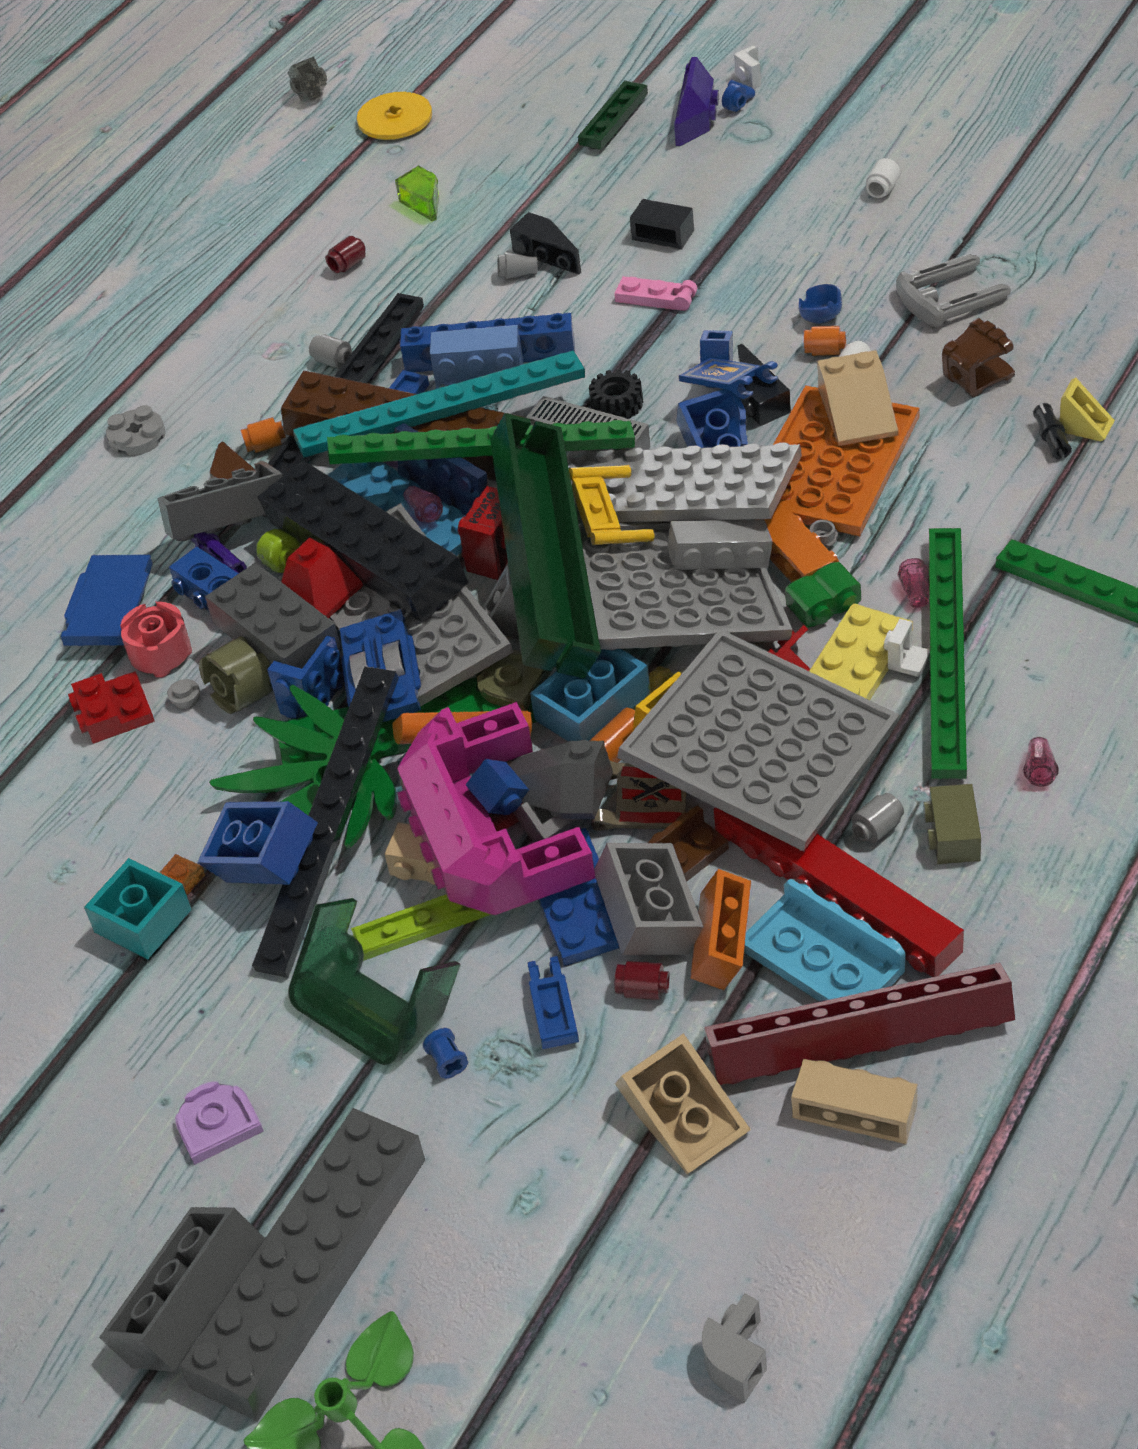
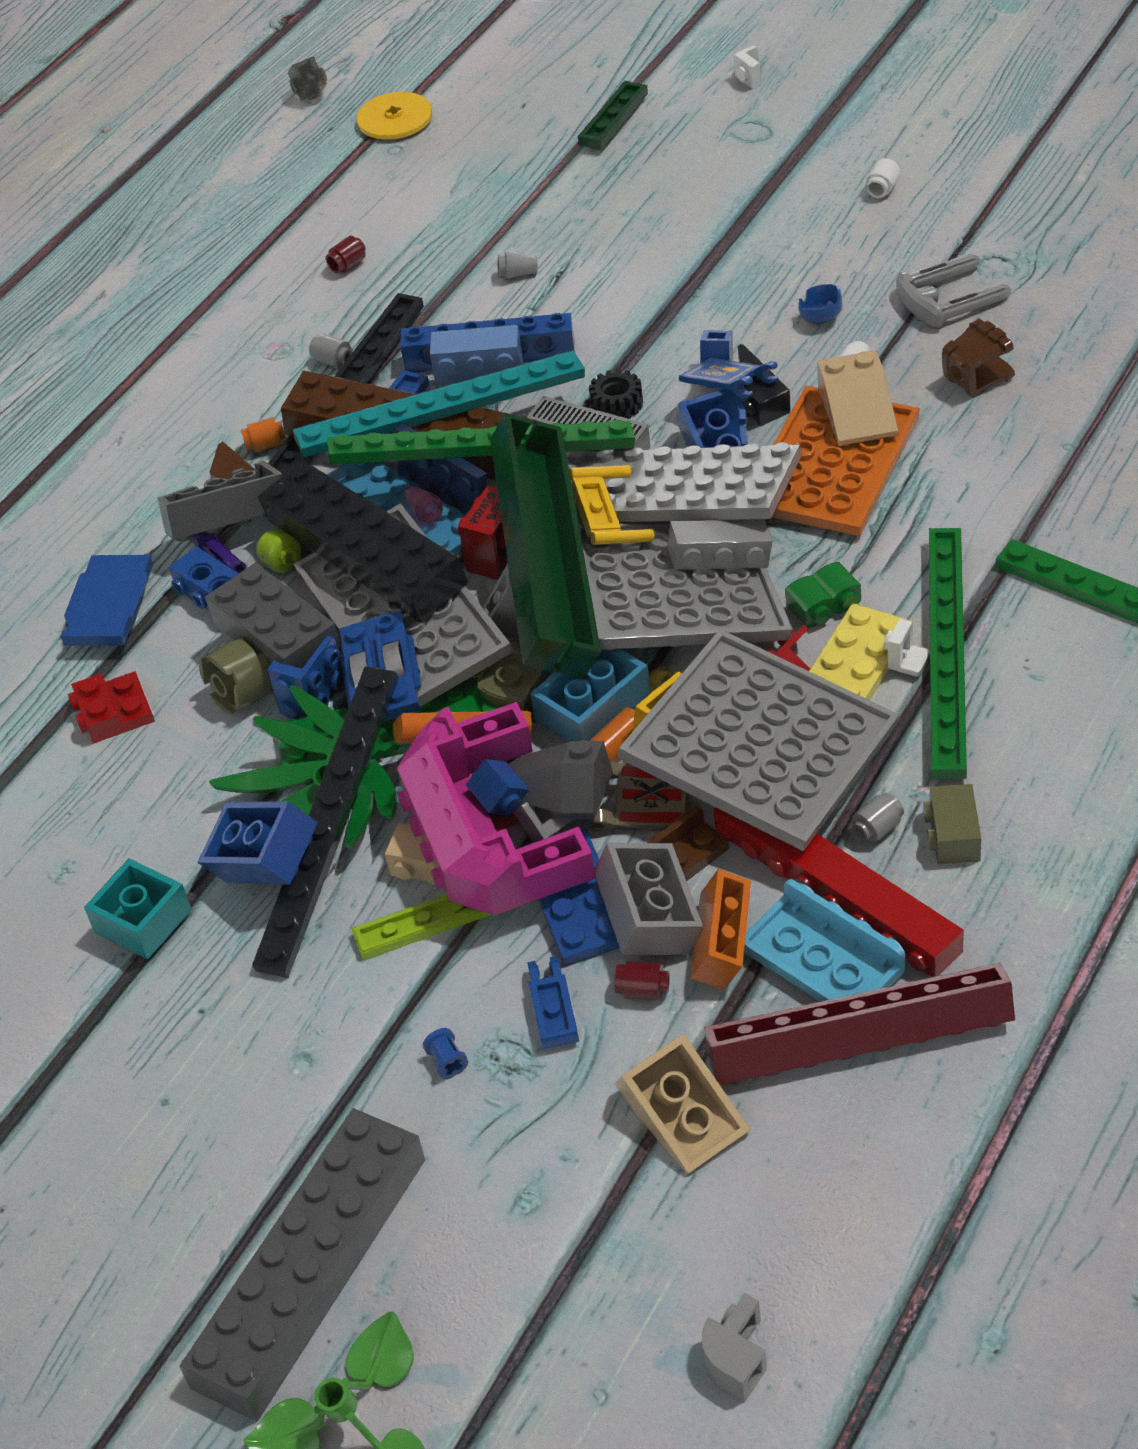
dark grey brick [99,1207,265,1372] -> none
light grey plate [106,405,165,456] -> none
coral brick [120,602,192,677] -> none
clear orange plate [159,854,205,896] -> none
light grey plate [167,679,200,709] -> none
lavender tile [175,1082,264,1165] -> none
red slope [281,538,363,618] -> none
clear green windscreen [288,898,461,1065] -> none
clear neon green slope [395,165,439,222] -> none
black slope [509,212,581,275] -> none
bright pink plate [614,276,698,311] -> none
black piece [630,199,694,249] -> none
dark purple wedge [674,57,719,146] -> none
blue plate [722,80,755,112] -> none
orange brick [755,505,839,583] -> none
tan brick [791,1059,918,1144] -> none
orange brick [804,326,846,356] -> none
light grey plate [810,520,838,548] -> none
clear pink cone [897,558,929,608] -> none
clear pink cone [1023,737,1059,787] -> none
black pin [1033,403,1072,459] -> none
light yellow slope [1059,377,1115,442] -> none

